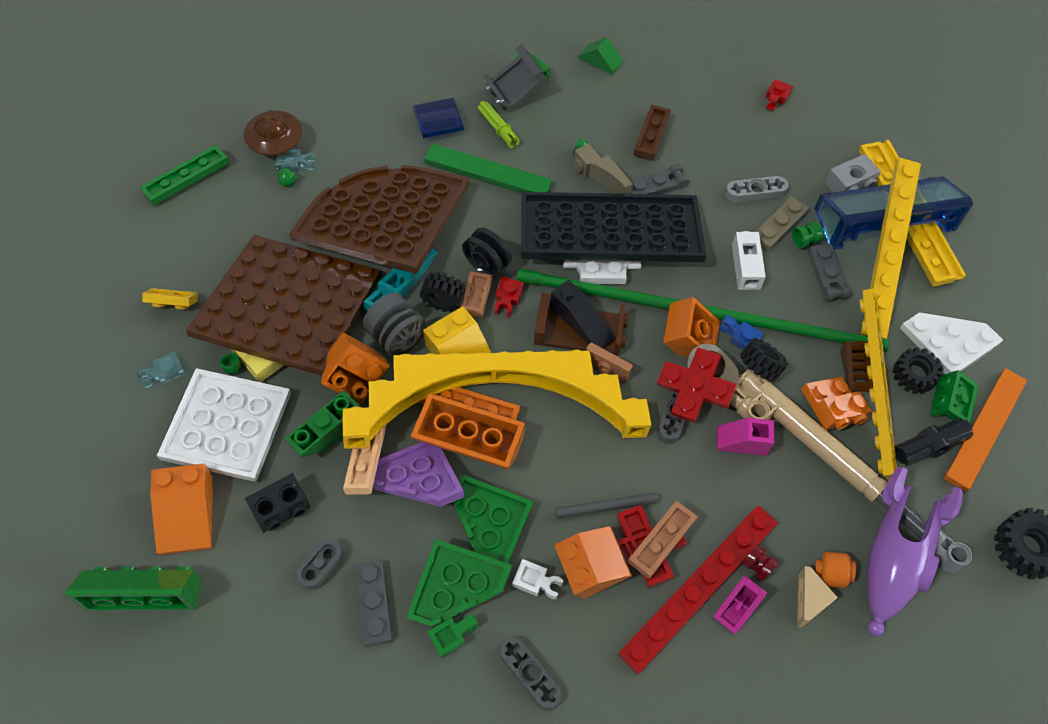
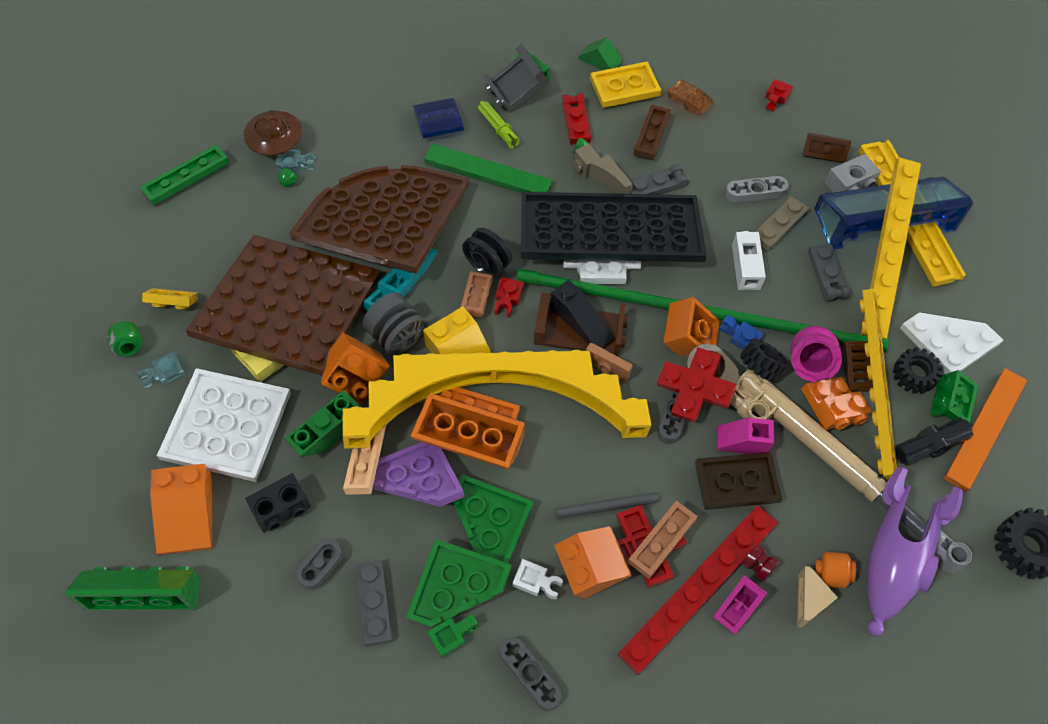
green hinge [219,353,241,374] -> none
black tyre [420,272,466,312] -> none
green wheel [792,221,824,249] -> none
none -> green head [107,321,143,357]
none -> red plate [562,93,591,145]
none -> yellow plate [590,61,661,108]
none -> clear orange slope [667,79,714,115]
none -> dark brown plate [695,452,783,510]
none -> dark pink tile [790,325,842,382]
none -> reddish brown plate [803,132,851,162]

